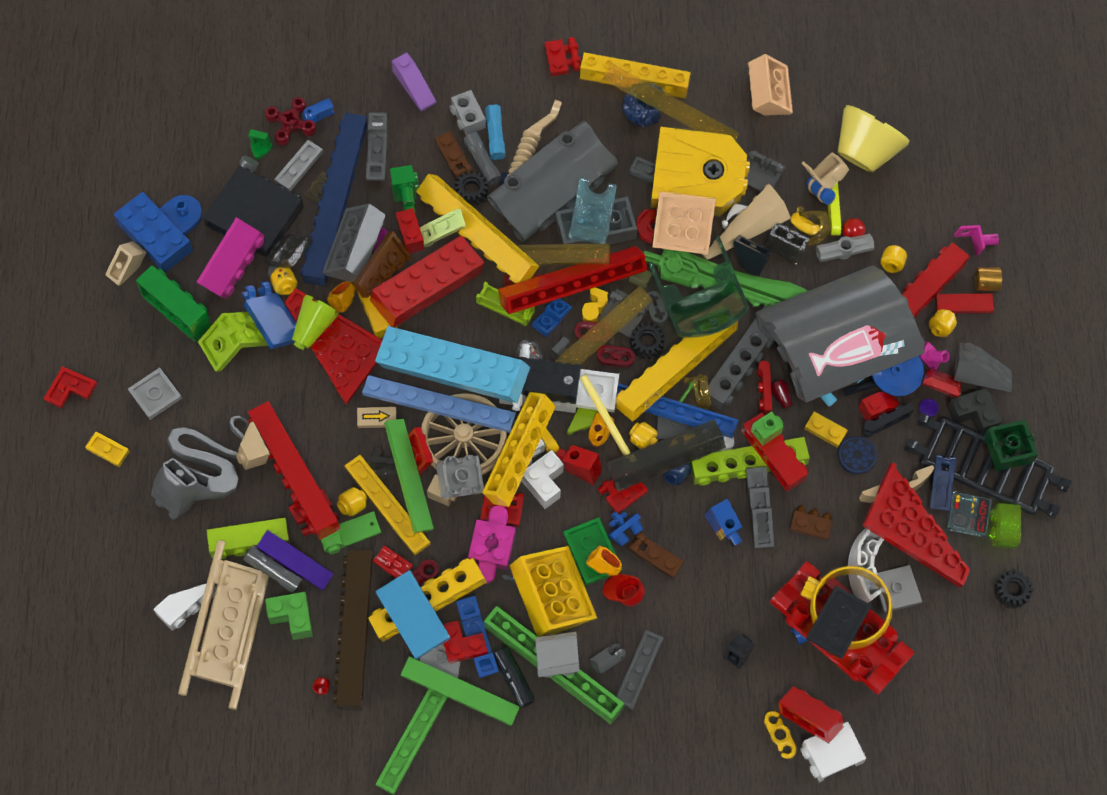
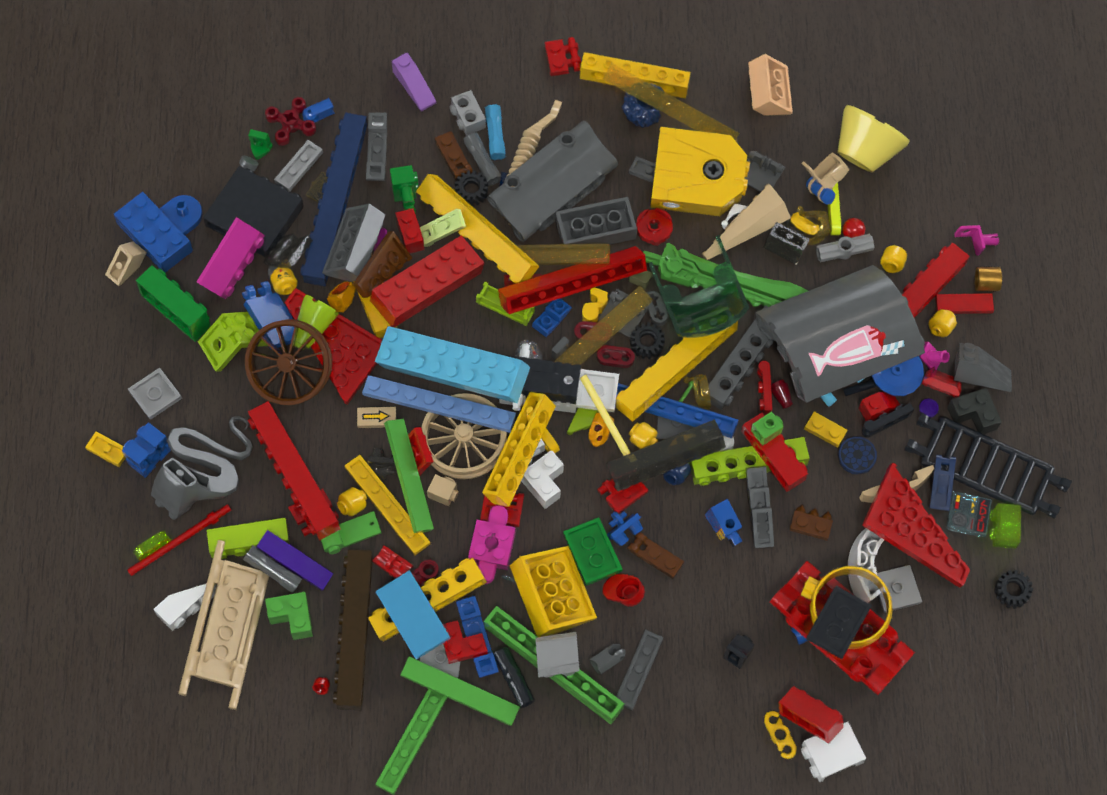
red plate [43,366,97,409] -> none
tan slope [236,422,270,470] -> none
light grey slope [436,455,484,499] -> none
red torso [556,445,603,485] -> none
clear light blue brick [568,177,617,245] -> none
light orange rock [586,545,622,576] -> none
light nougat plate [652,191,716,255] -> none
black slope [733,235,772,276] -> none
dark green brick [984,420,1038,471] -> none
none -> blue brick [122,422,171,478]
none -> red bar [127,504,232,576]
none -> clear neon green beam [133,531,171,561]
none -> reddish brown wheel [245,319,332,405]

